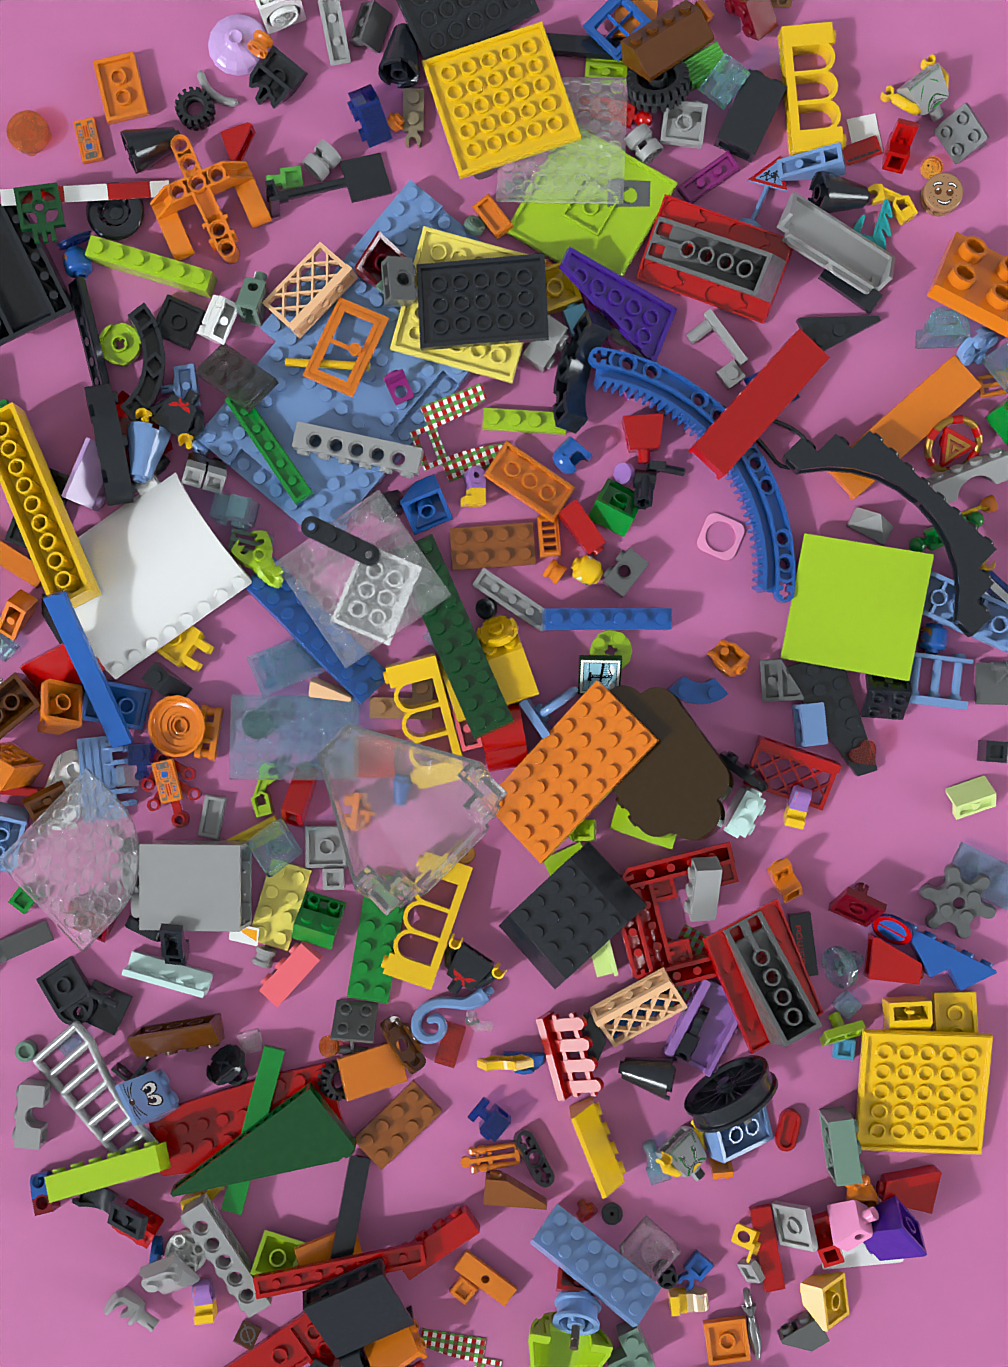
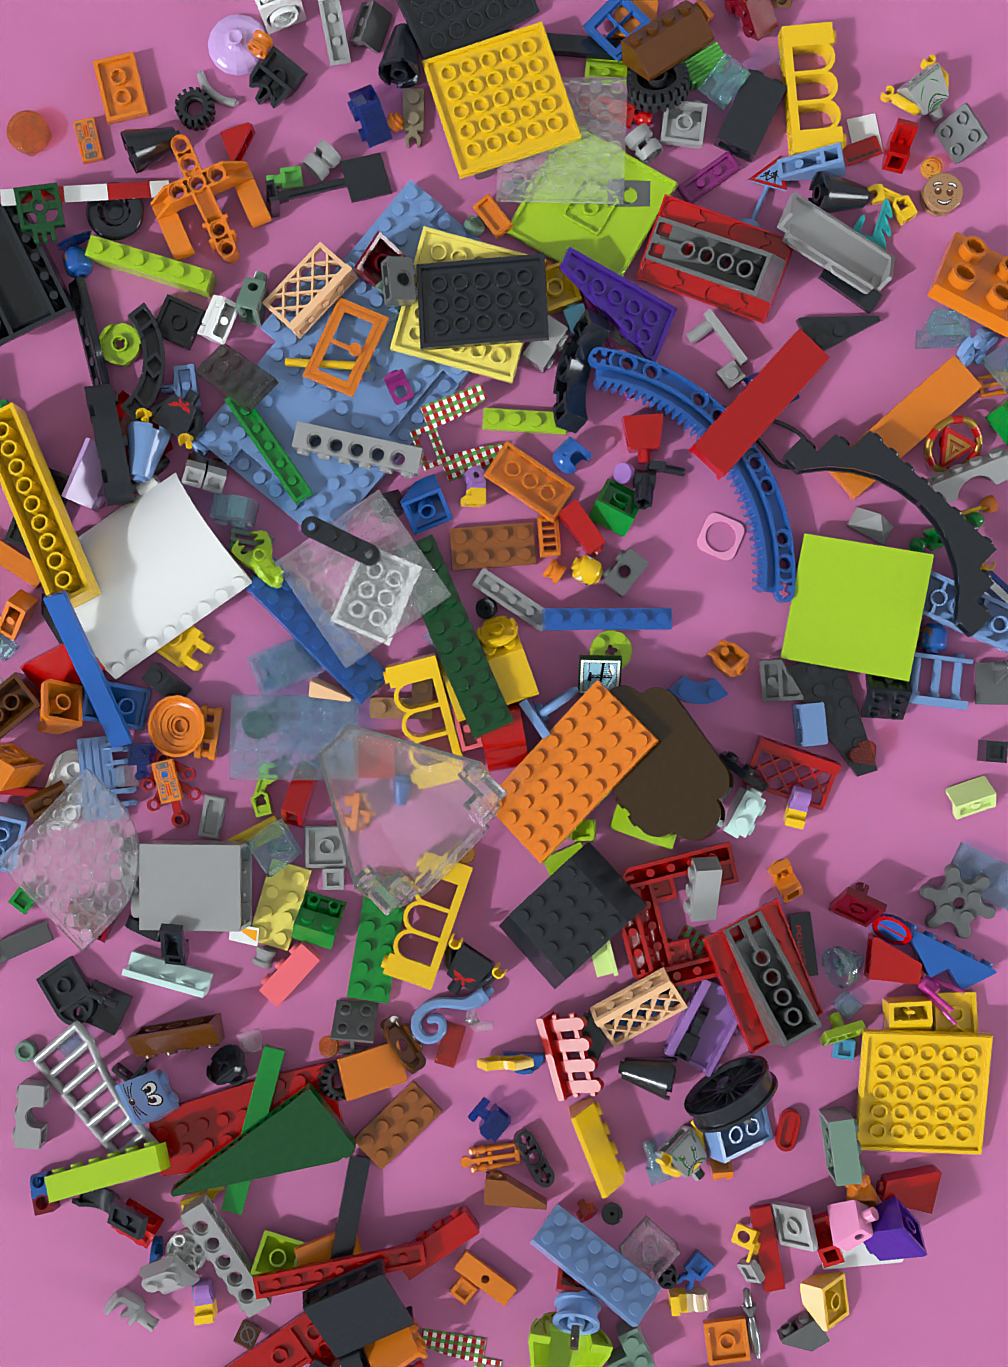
none -> dark pink plant [918,975,965,1026]

